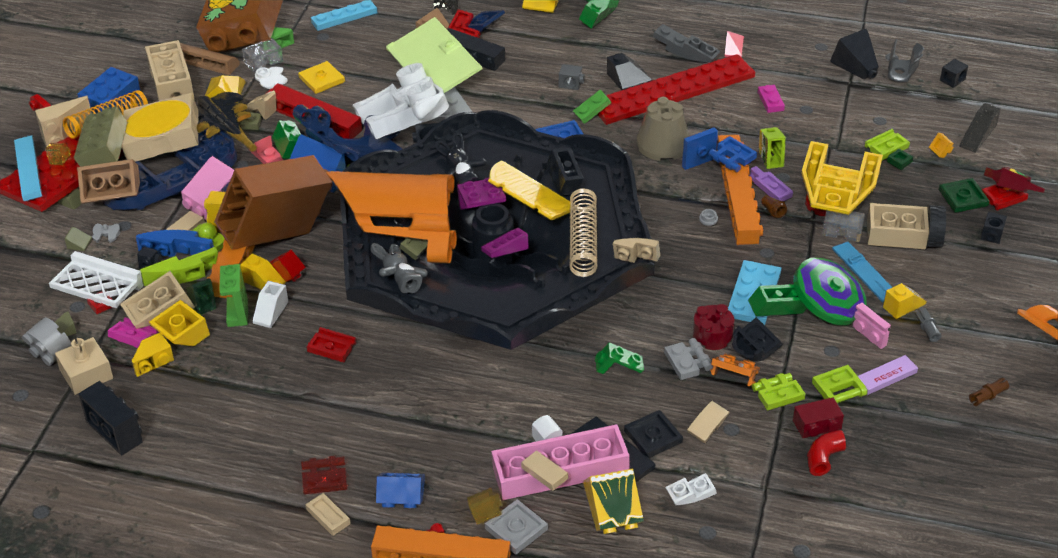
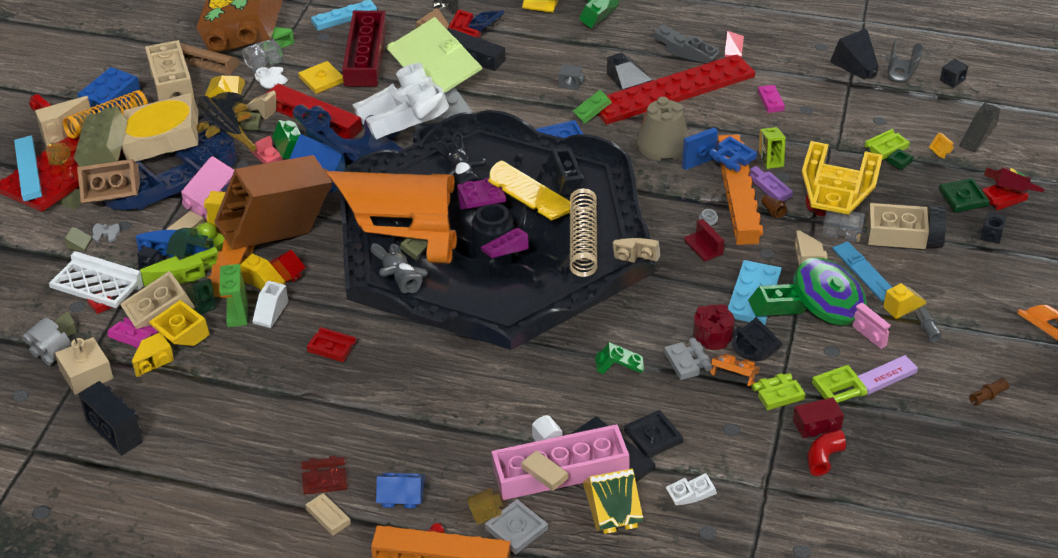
tan slope [687,401,729,443] -> none
none -> clear green brick [166,228,214,258]
none -> dark red brick [342,10,387,87]
none -> dark red panel [684,219,725,262]
none -> tan slope [794,231,827,266]

